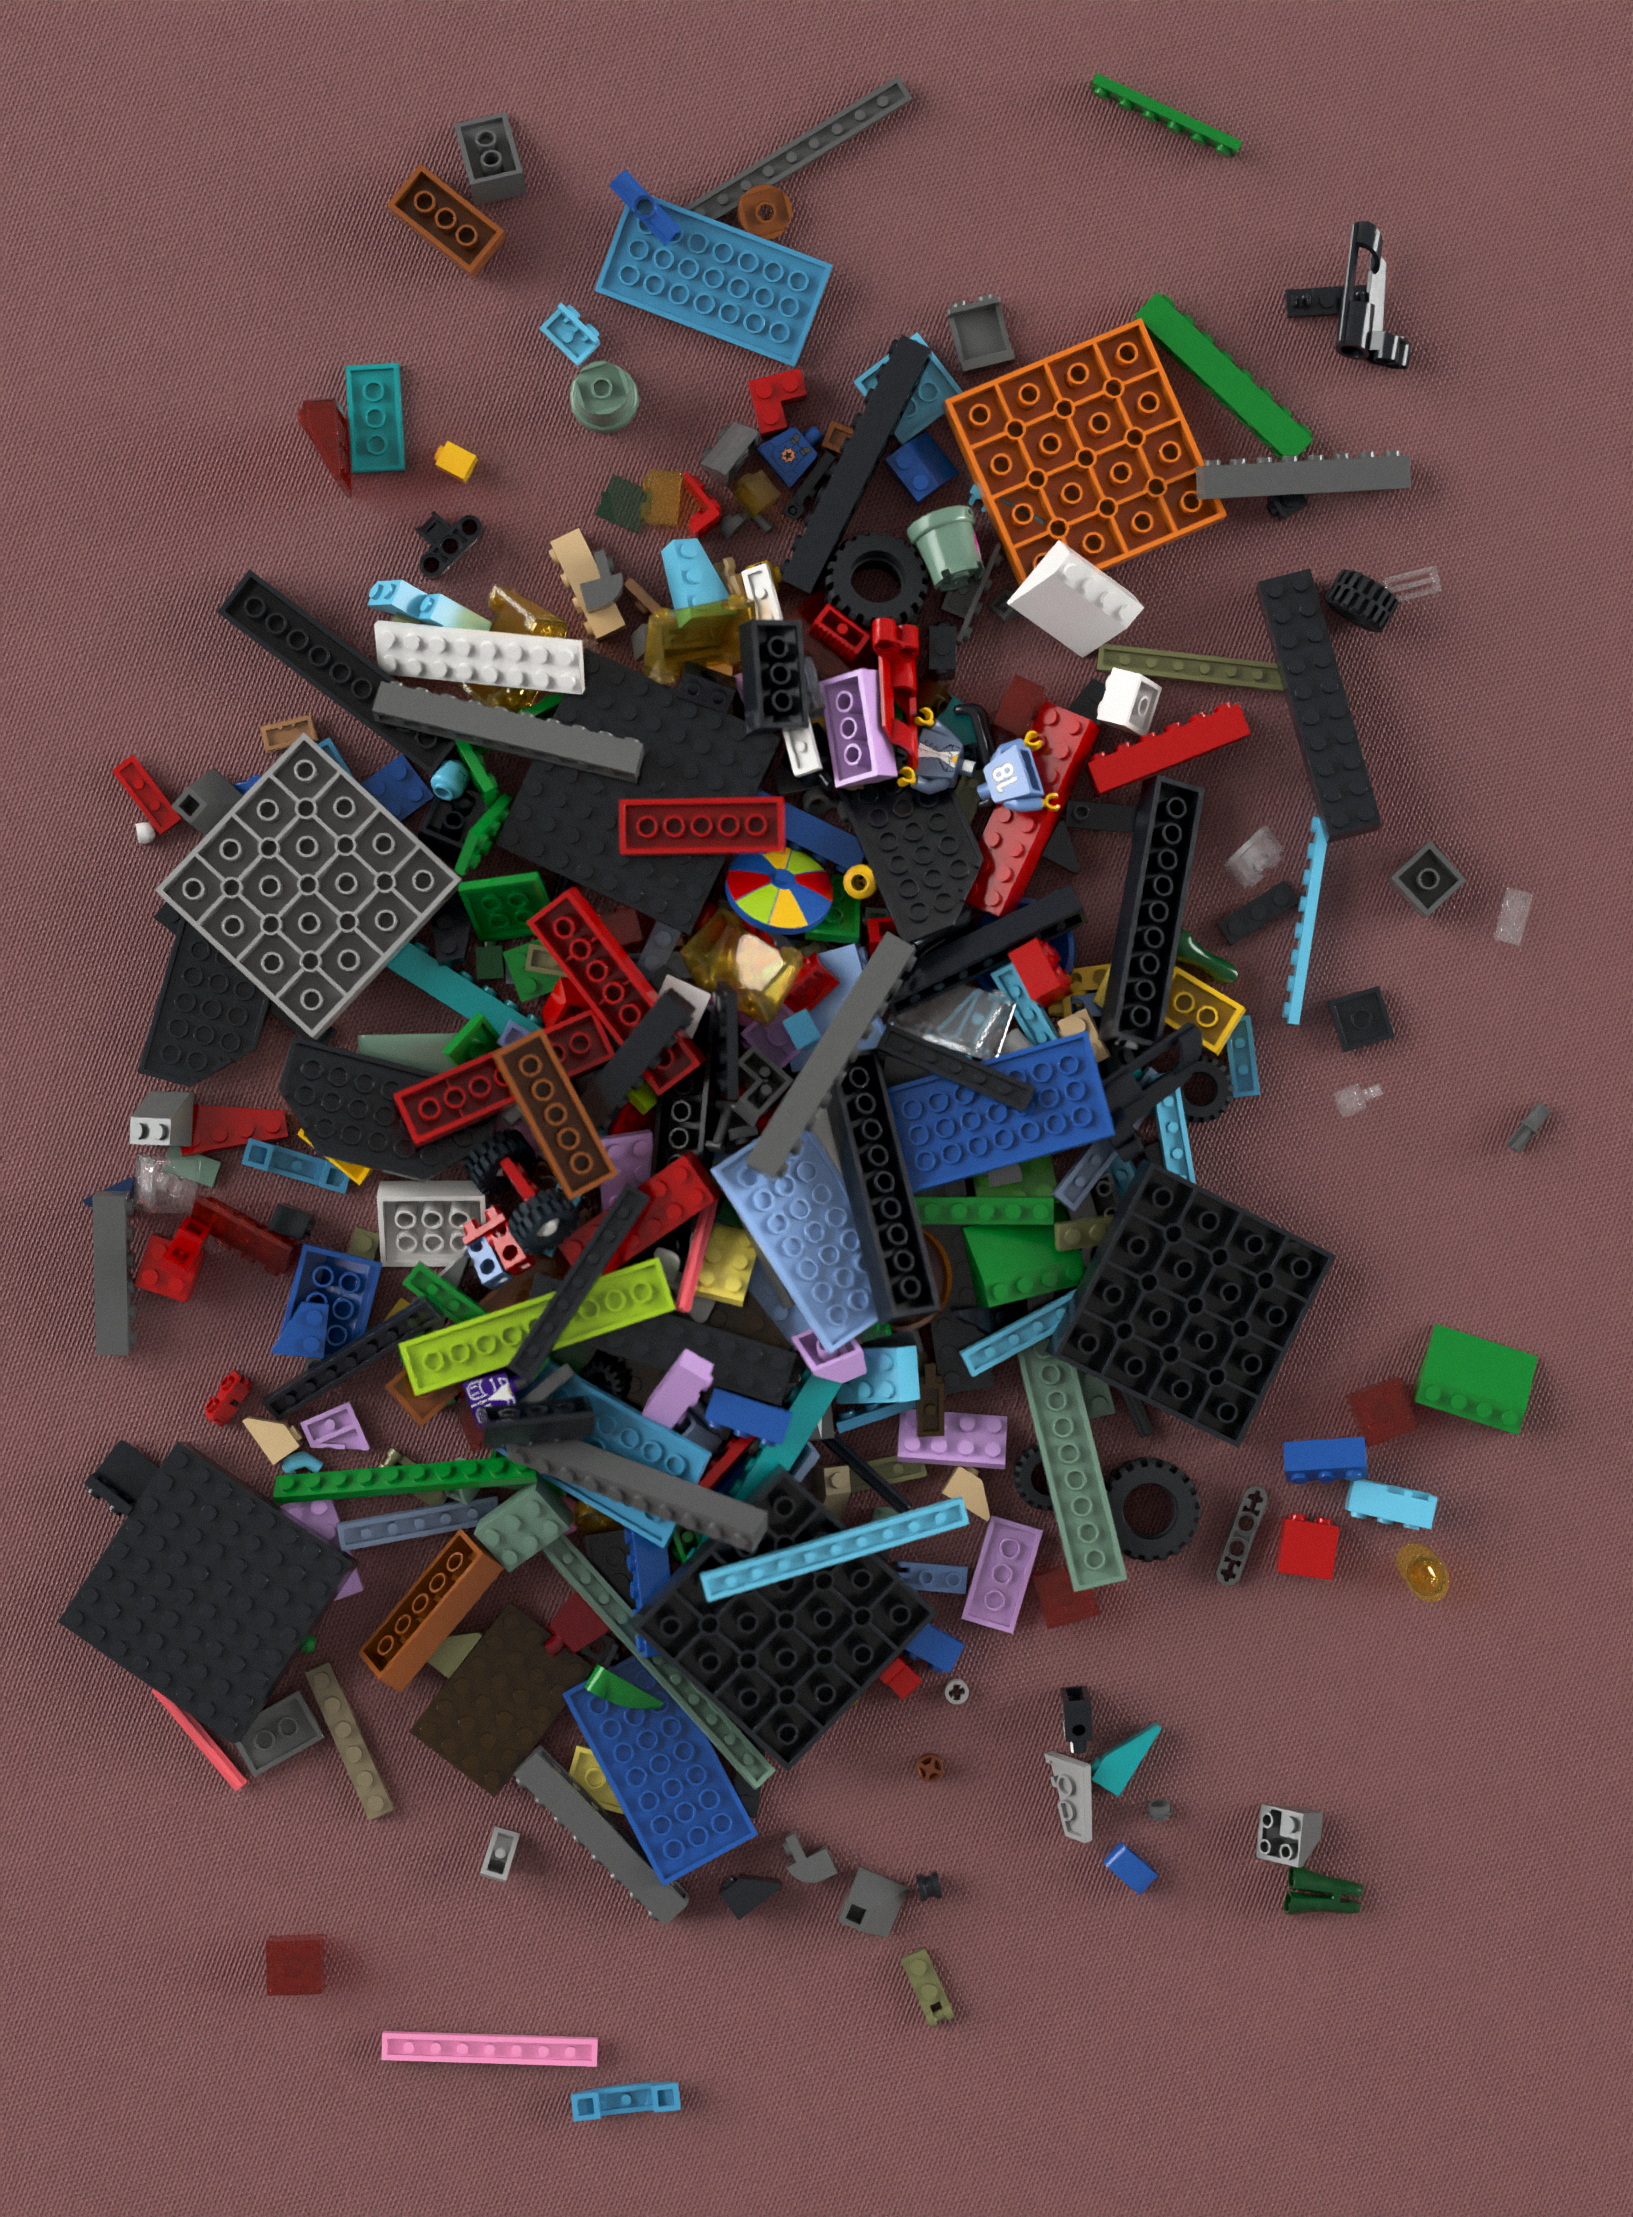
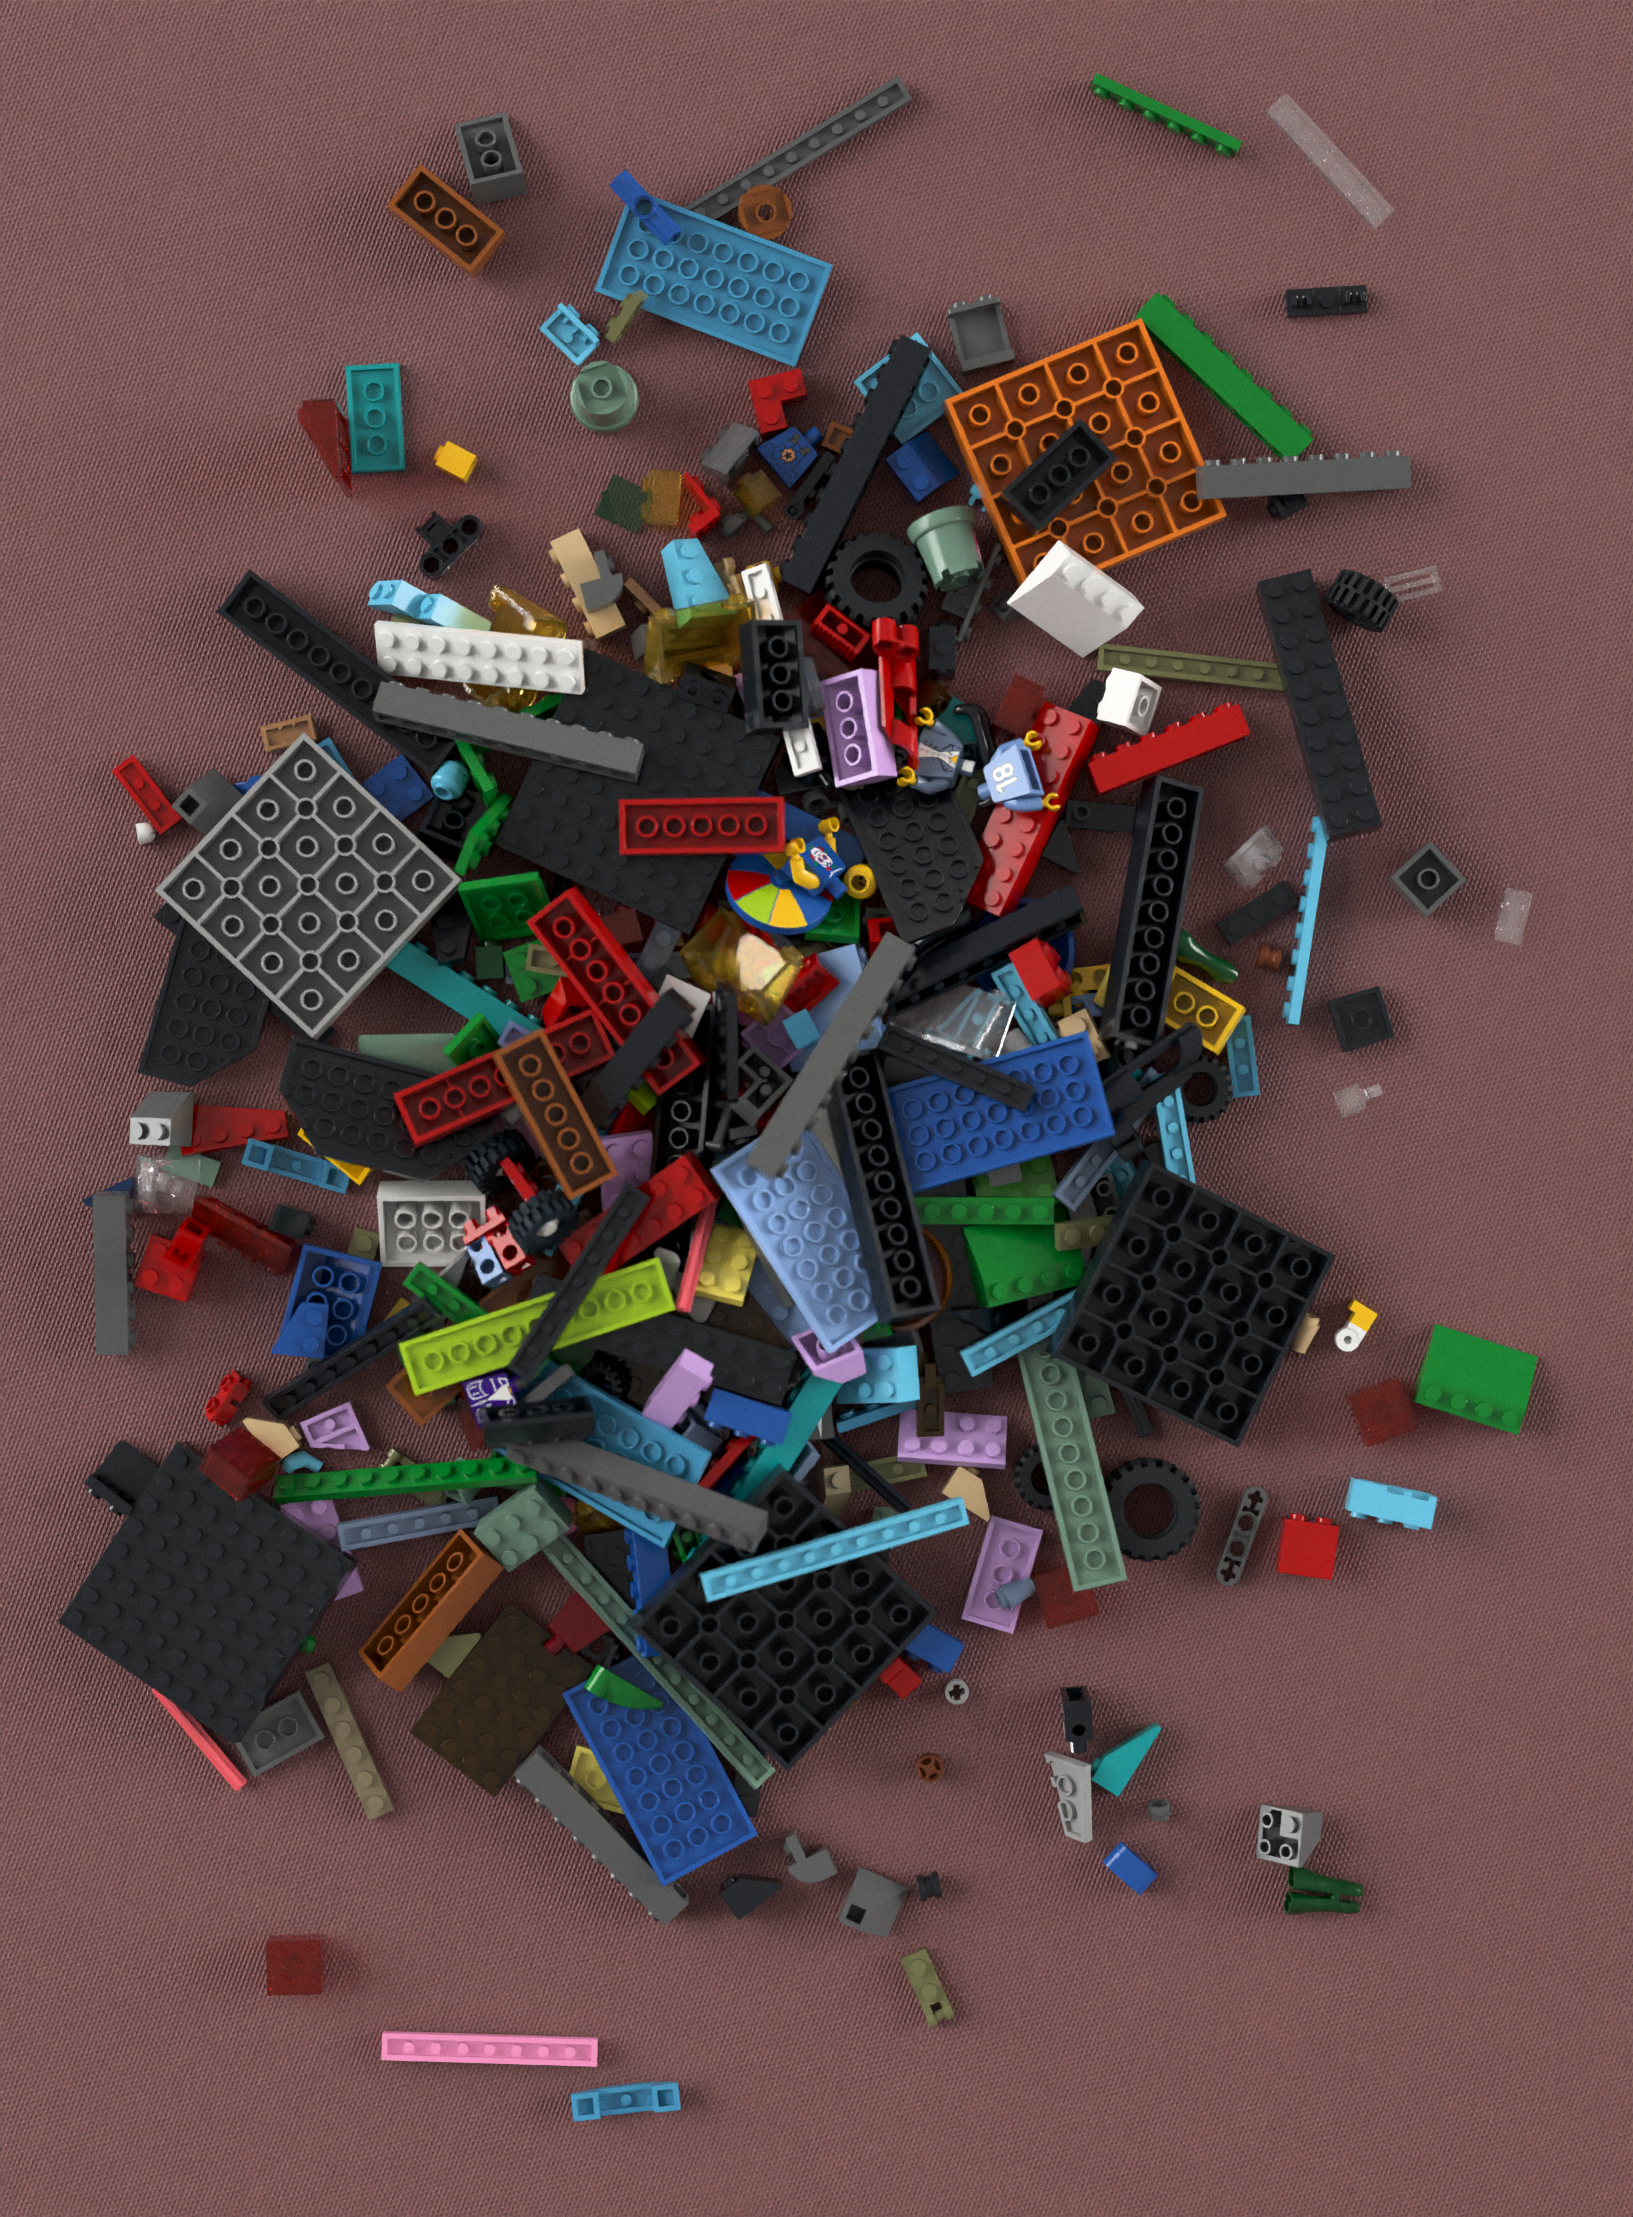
light grey slope [480,1826,520,1883] -> none
medium blue hinge [895,1561,968,1594] -> none
blue brick [1283,1437,1368,1484] -> none
black panel [1335,221,1411,369] -> none
clear yellow piece [1396,1543,1449,1602] -> none
dark grey axle [1507,1102,1551,1153] -> none
none -> clear red brick [198,1426,281,1502]
none -> olive plate [605,289,649,343]
none -> torso [781,817,848,899]
none -> sand blue cone [994,1577,1036,1610]
none -> black brick [998,419,1117,537]
none -> copper wheel [1255,942,1283,973]
none -> clear plate [1265,93,1395,230]
none -> tan cone [1290,1313,1320,1354]
none -> leg [1334,1299,1378,1352]

